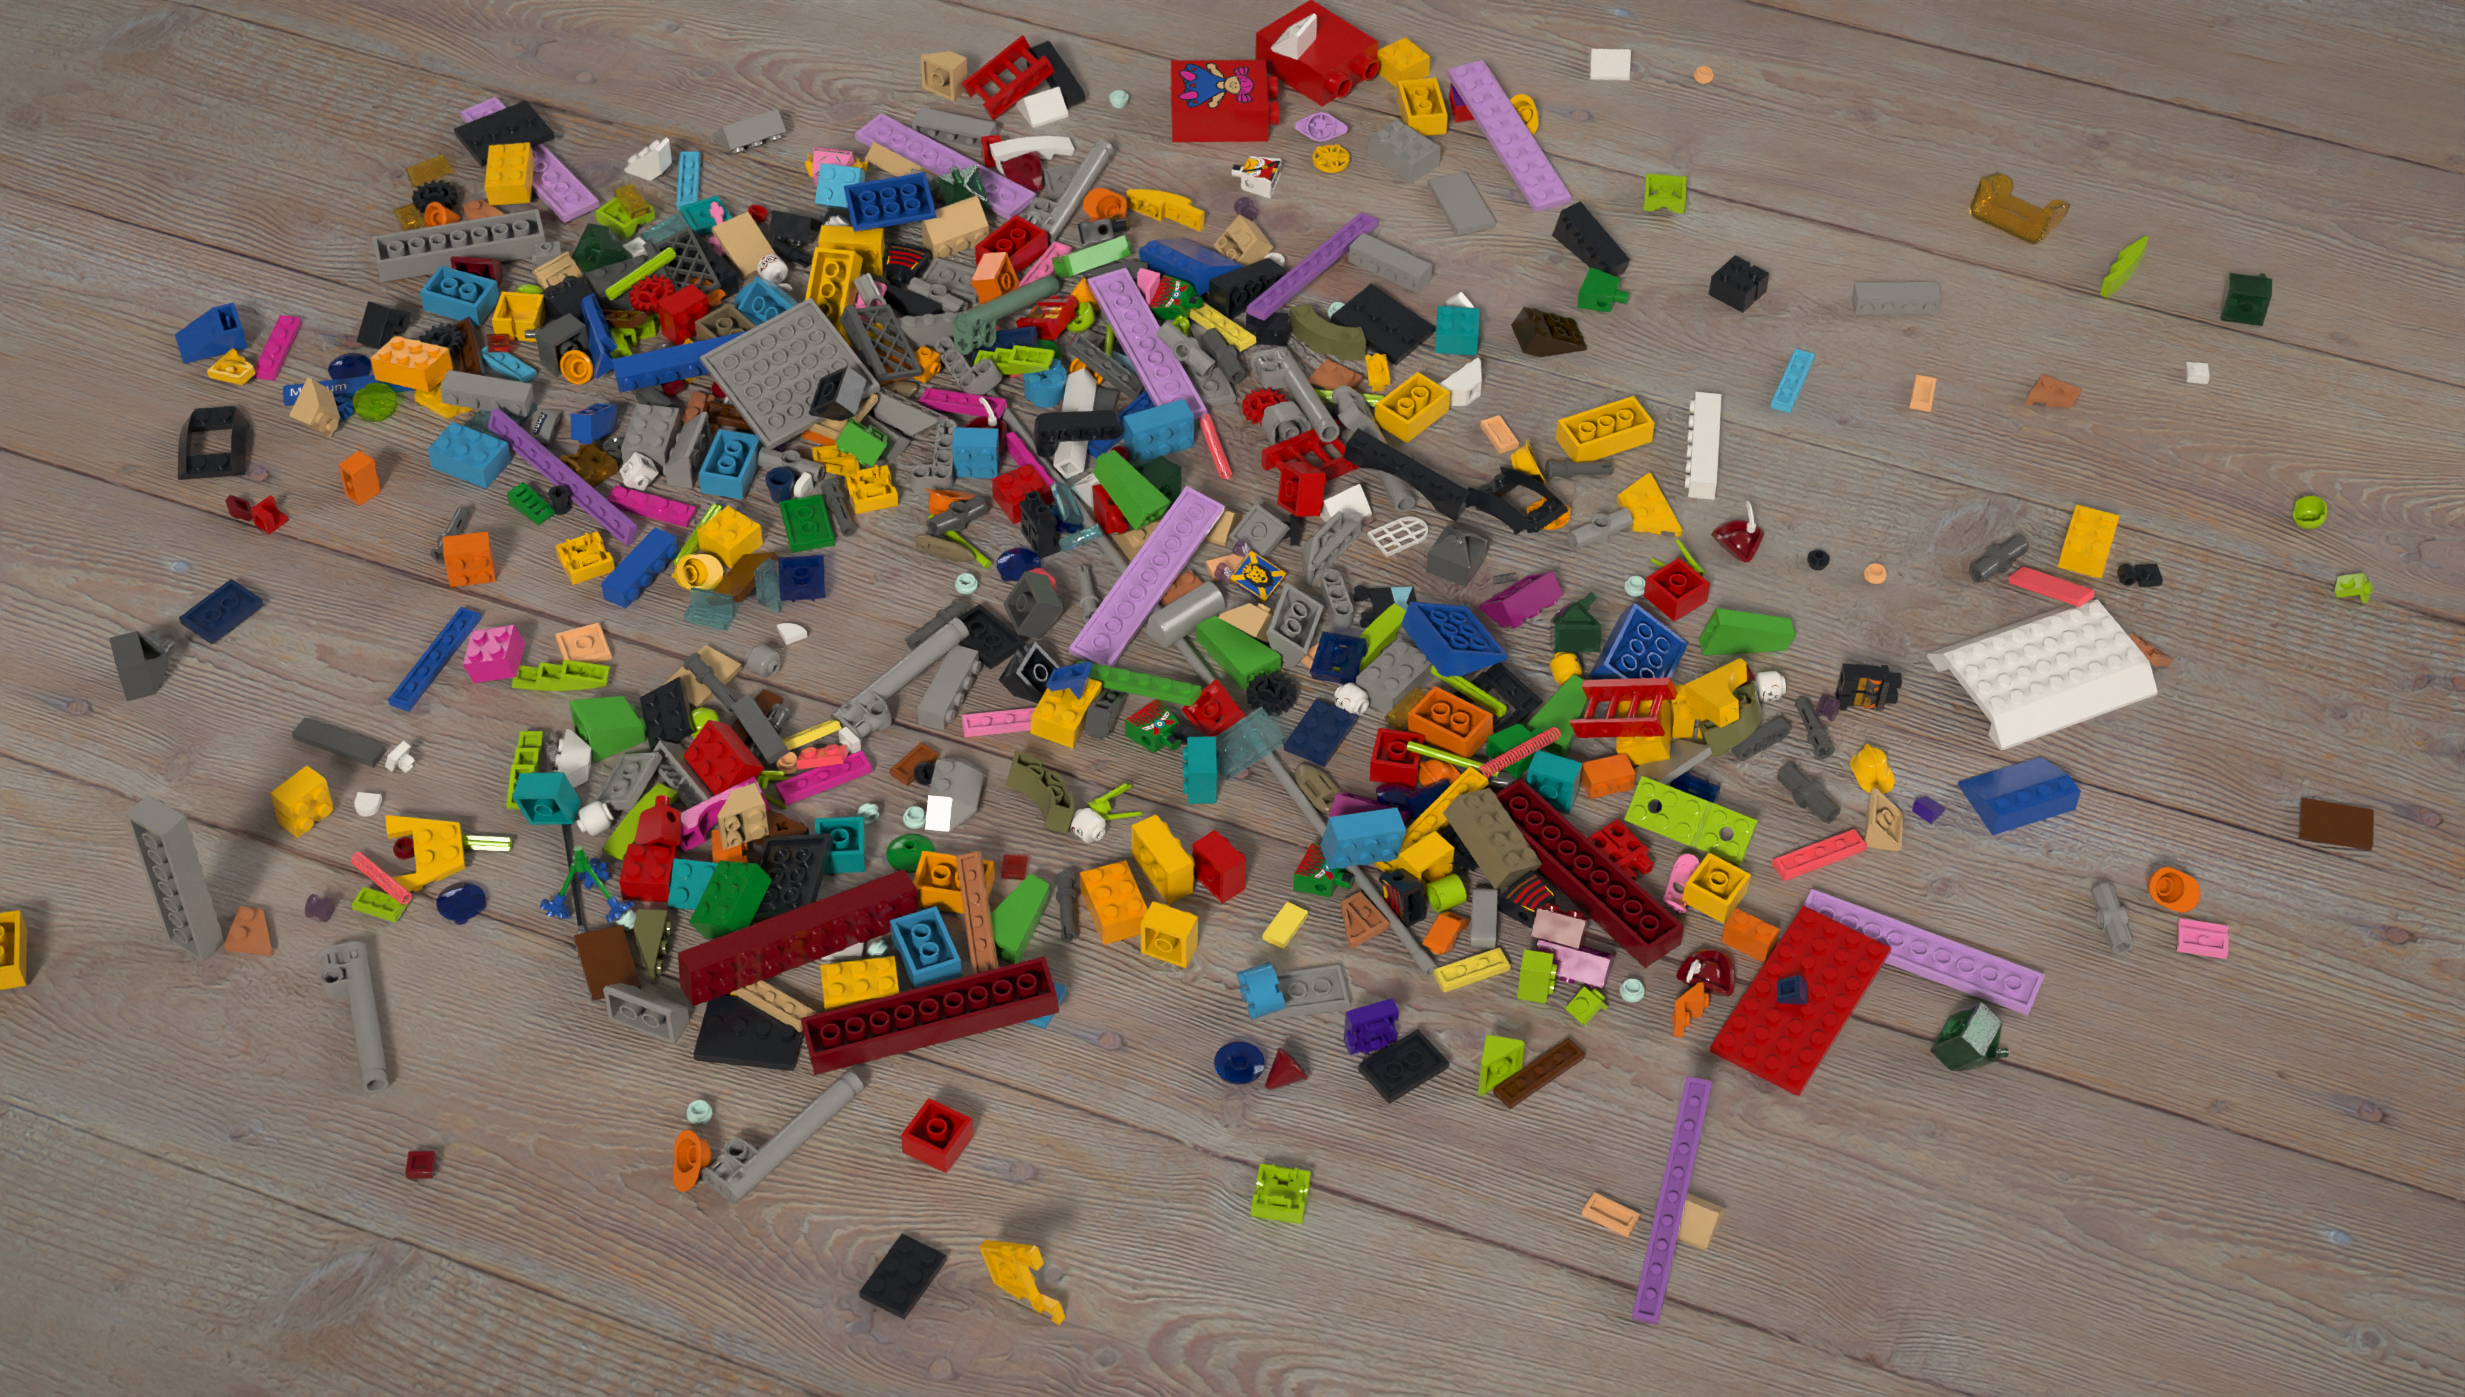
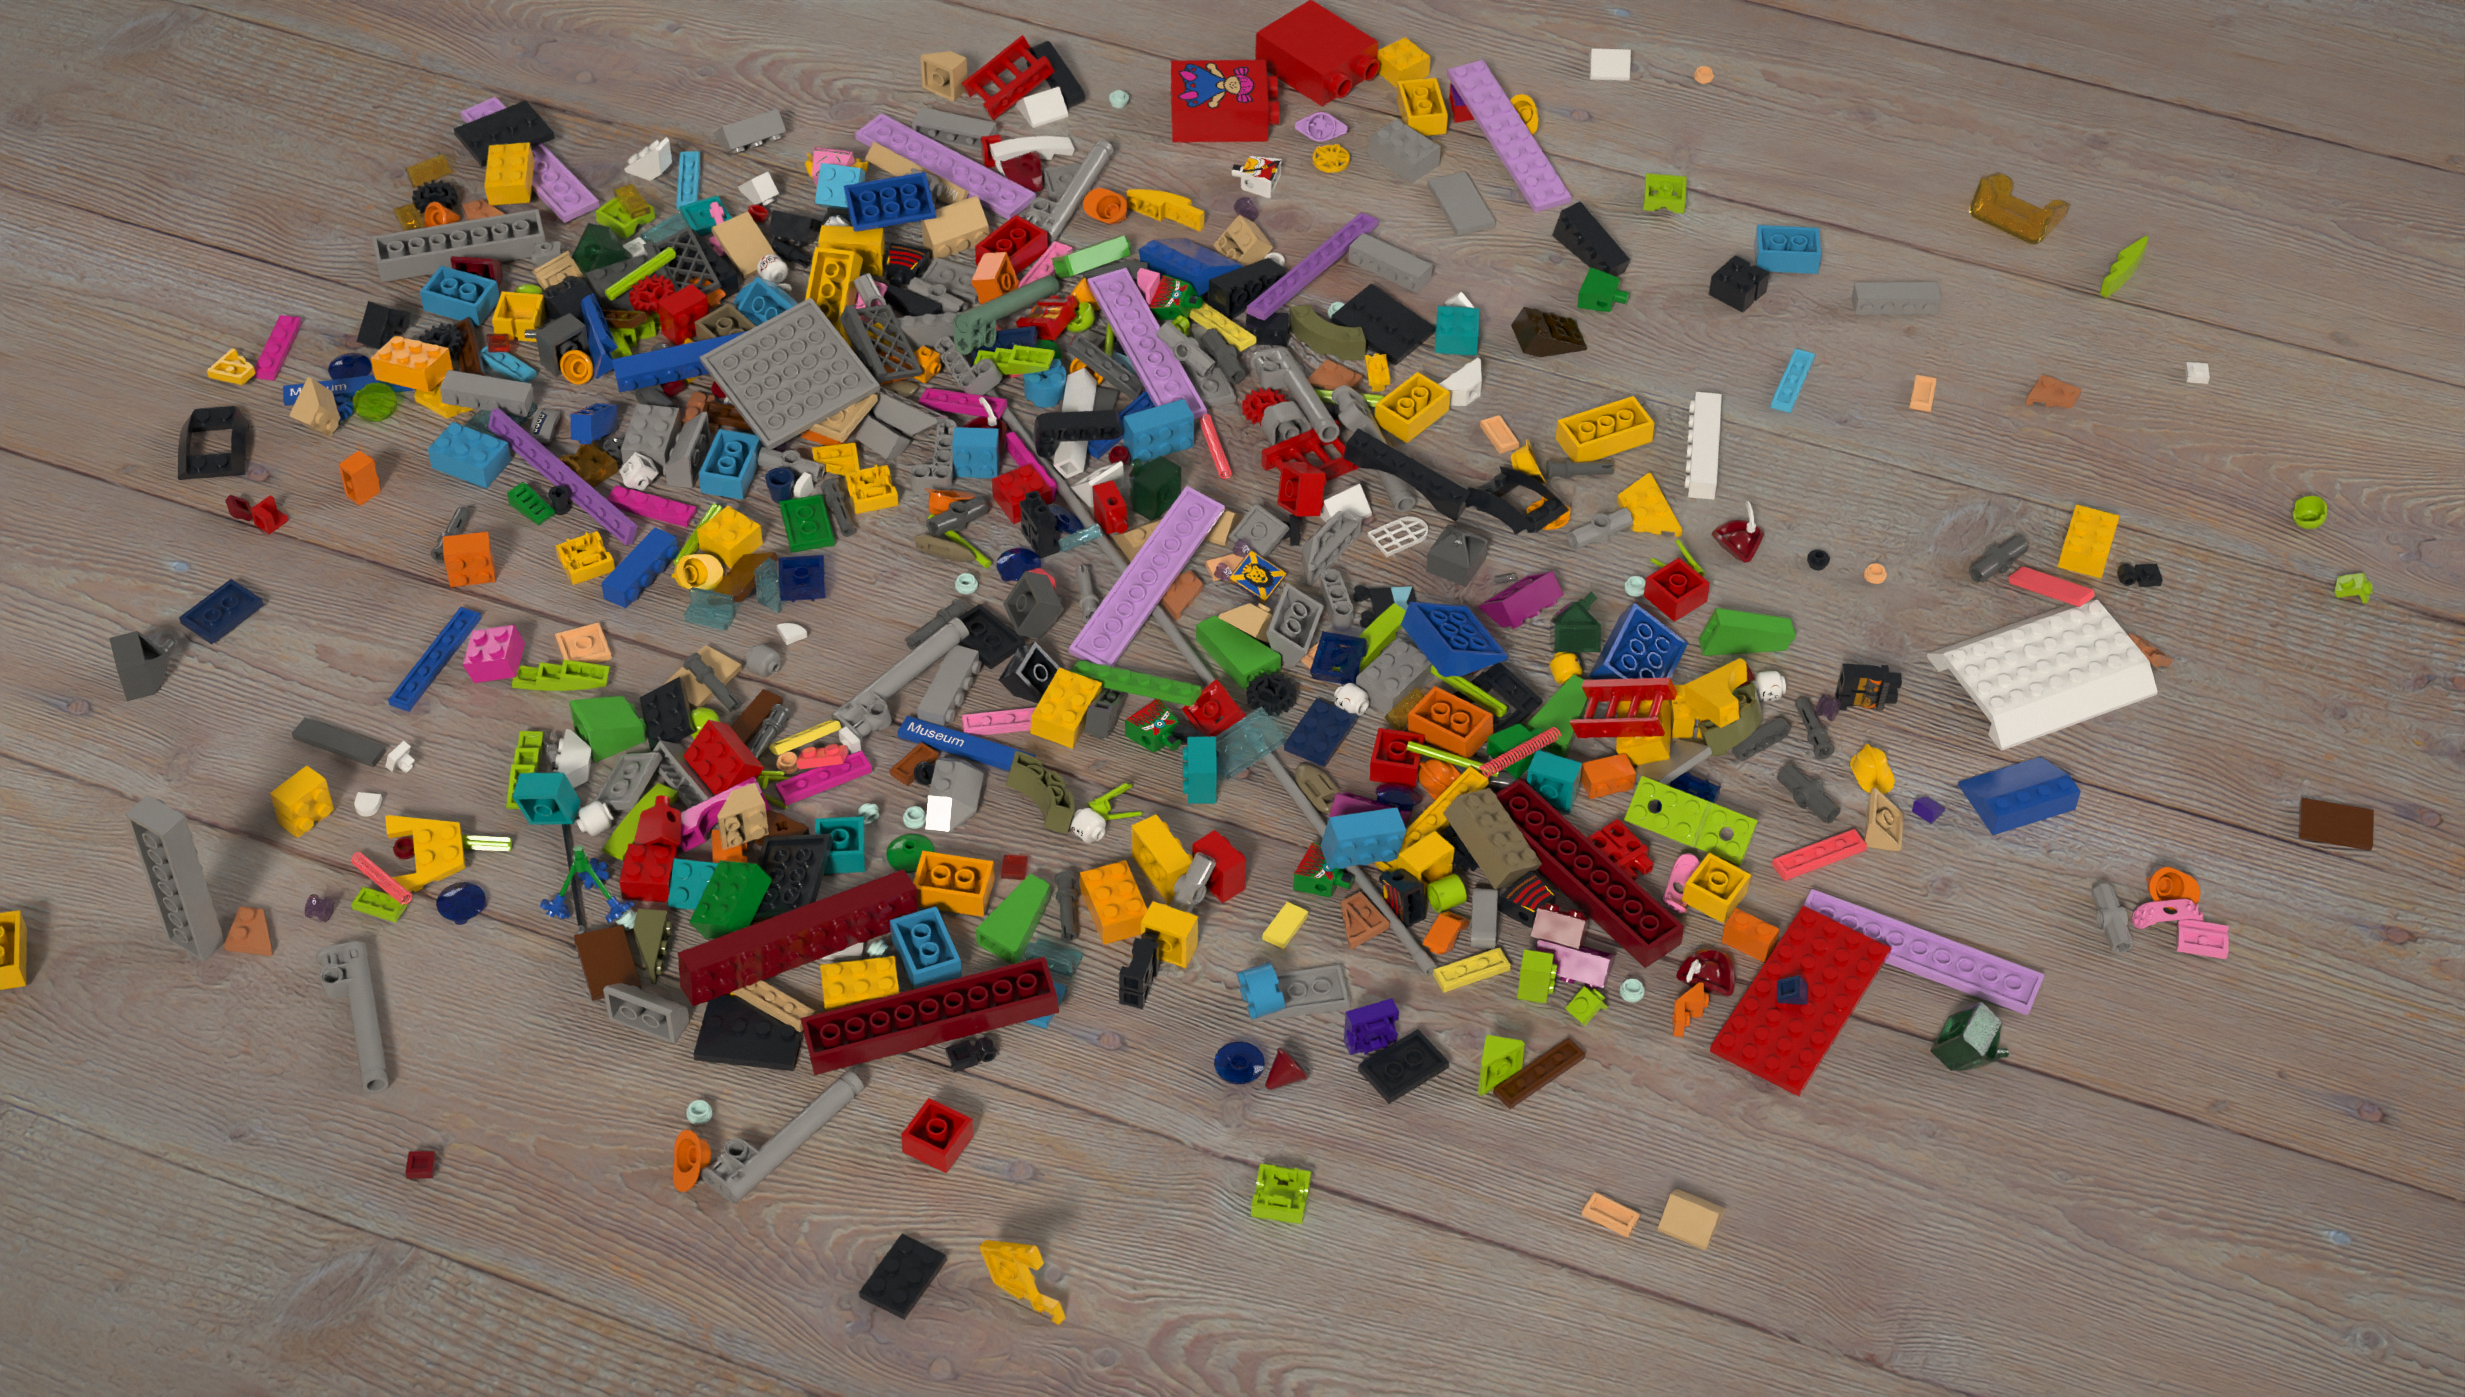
blue slope [175,302,247,364] -> none
dark grey tile [730,693,790,764] -> none
black slope [809,366,867,421] -> none
bright green brick [835,417,887,467] -> none
clear green piece [938,164,992,210] -> none
nougat tile [956,850,999,974] -> none
blue slope [1046,661,1093,700] -> none
clear light blue tile [1050,482,1084,525] -> none
black torso [1078,214,1130,244] -> none
bright green slope [1092,450,1171,531] -> none
light grey brick [1146,581,1225,648] -> none
white slope [1271,13,1317,60] -> none
clear blue tile [1406,778,1450,820] -> none
medium lavender plate [1632,1076,1712,1325] -> none
clear green piece [2220,273,2272,326] -> none
none -> white slope [738,172,779,206]
none -> blue tile [897,716,1036,771]
none -> black plate [945,1037,997,1073]
none -> clear light blue panel [1026,940,1082,979]
none -> black hips [1119,932,1159,1009]
none -> light grey piece [1170,852,1216,913]
none -> dark azure brick [1754,225,1821,274]
none -> bright pink piece [2132,899,2204,929]

